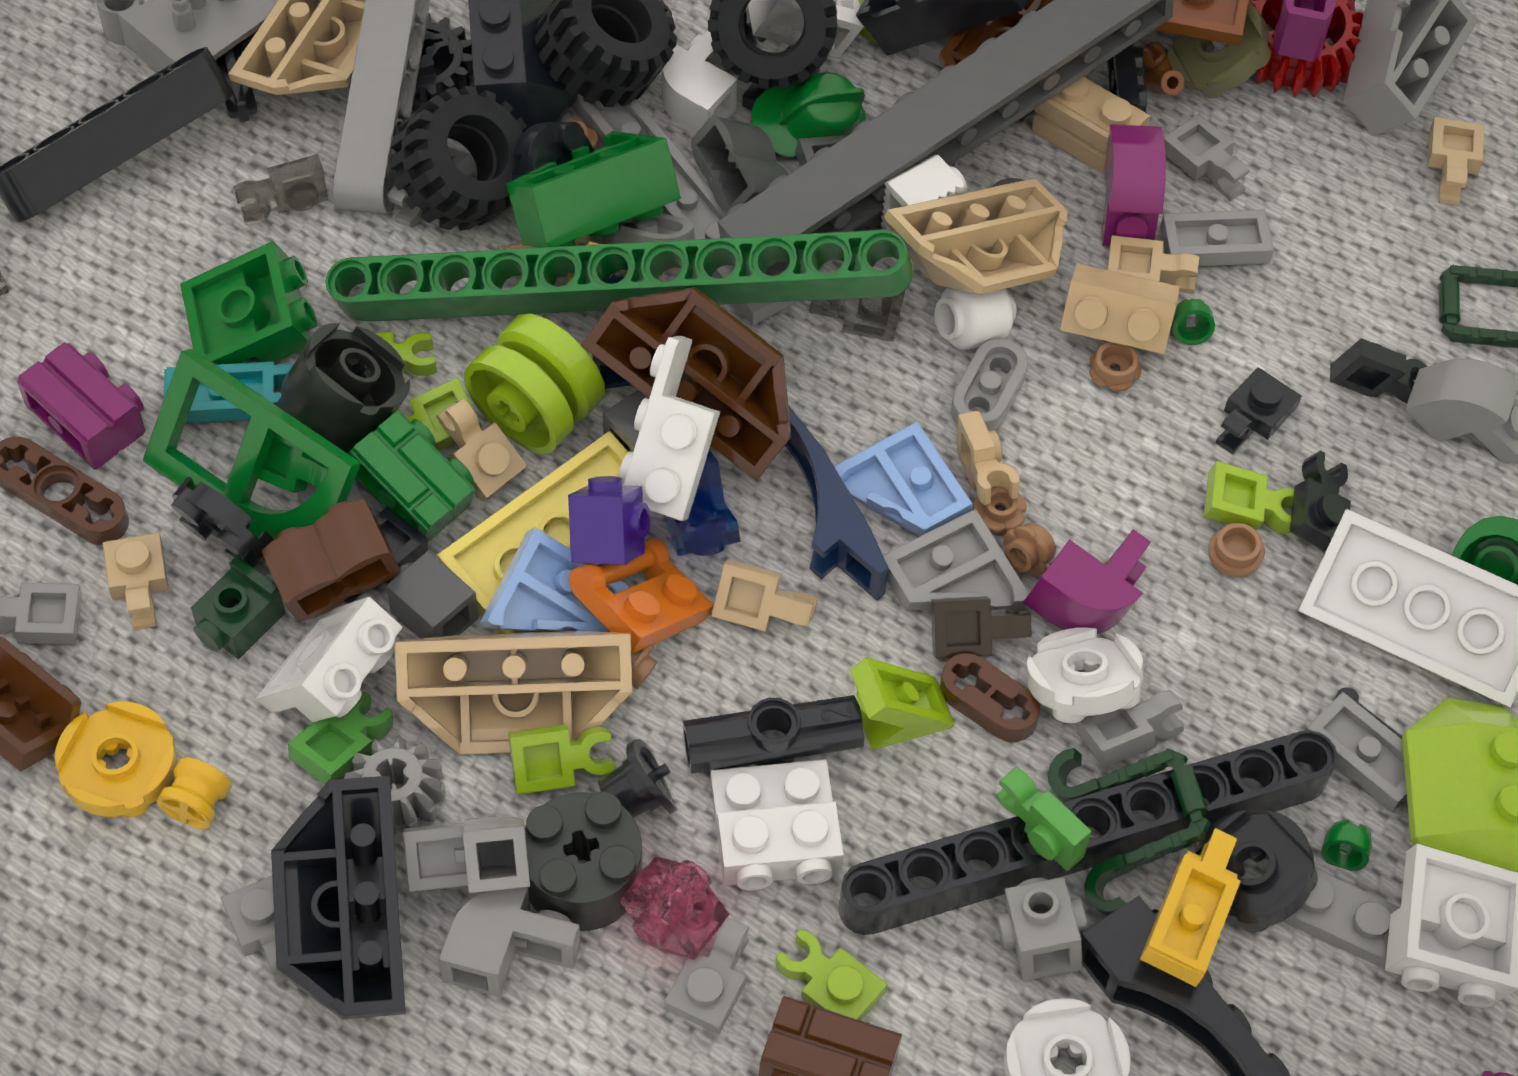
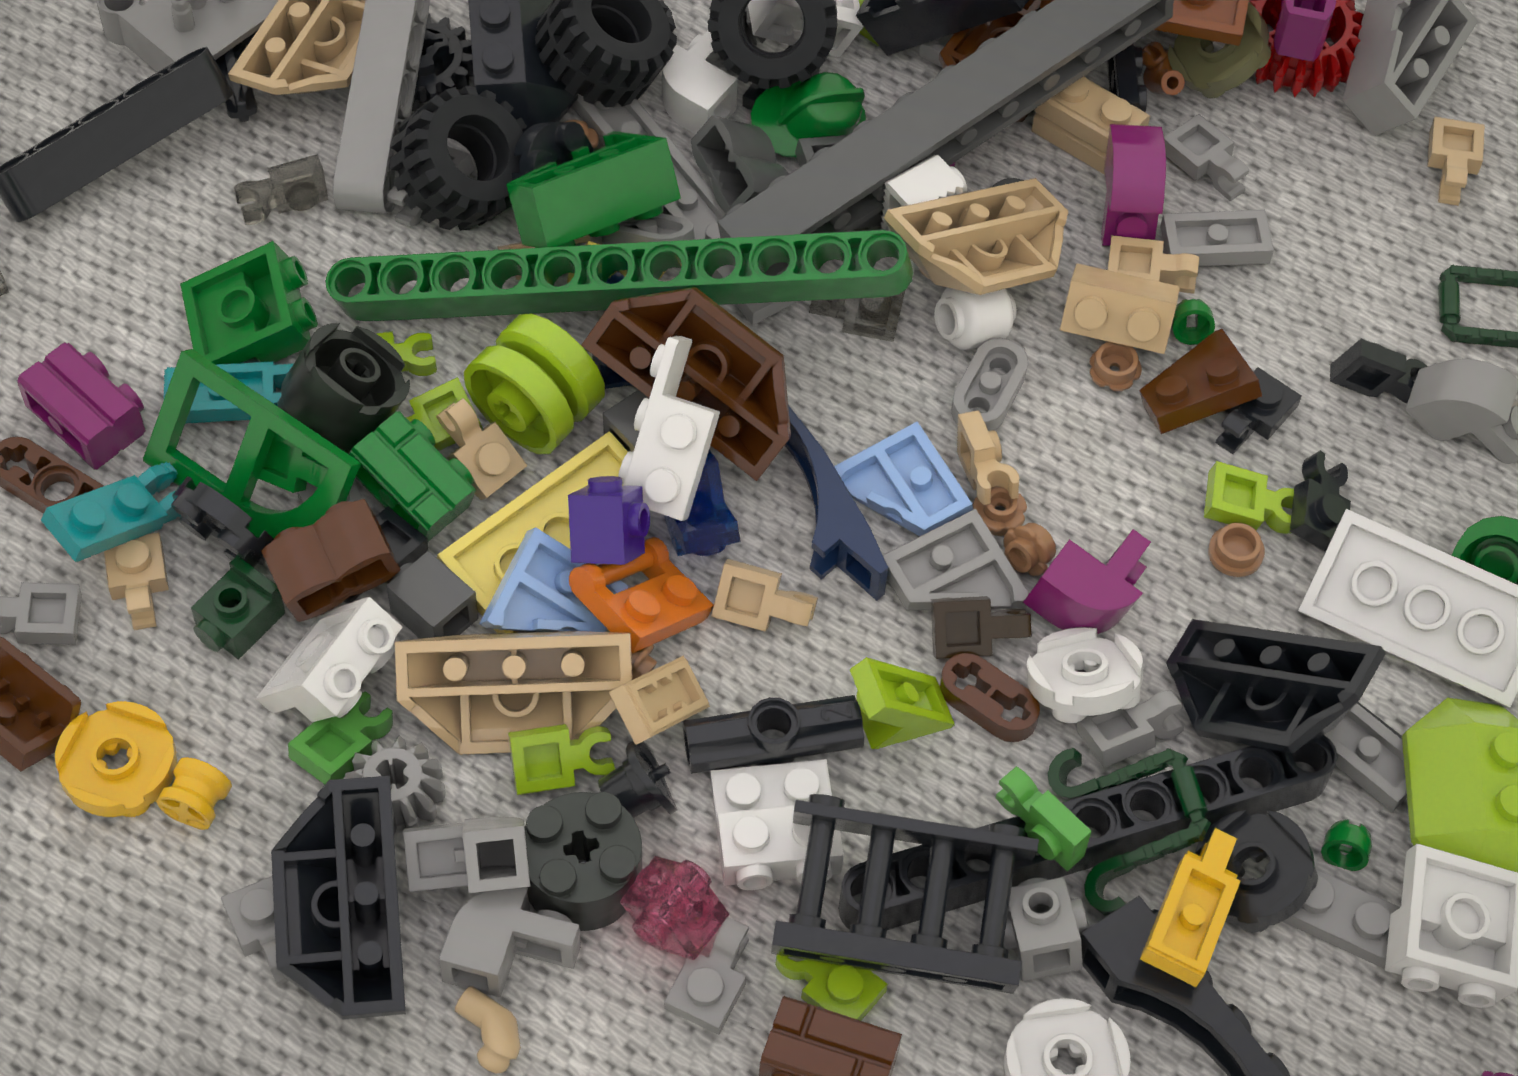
none -> teal hinge [41,462,181,562]
none -> tan arm [455,986,521,1074]
none -> tan plate [609,655,710,745]
none -> black fence [771,794,1039,994]
none -> reddish brown wing [1139,329,1262,434]
none -> black wedge [1166,619,1386,753]

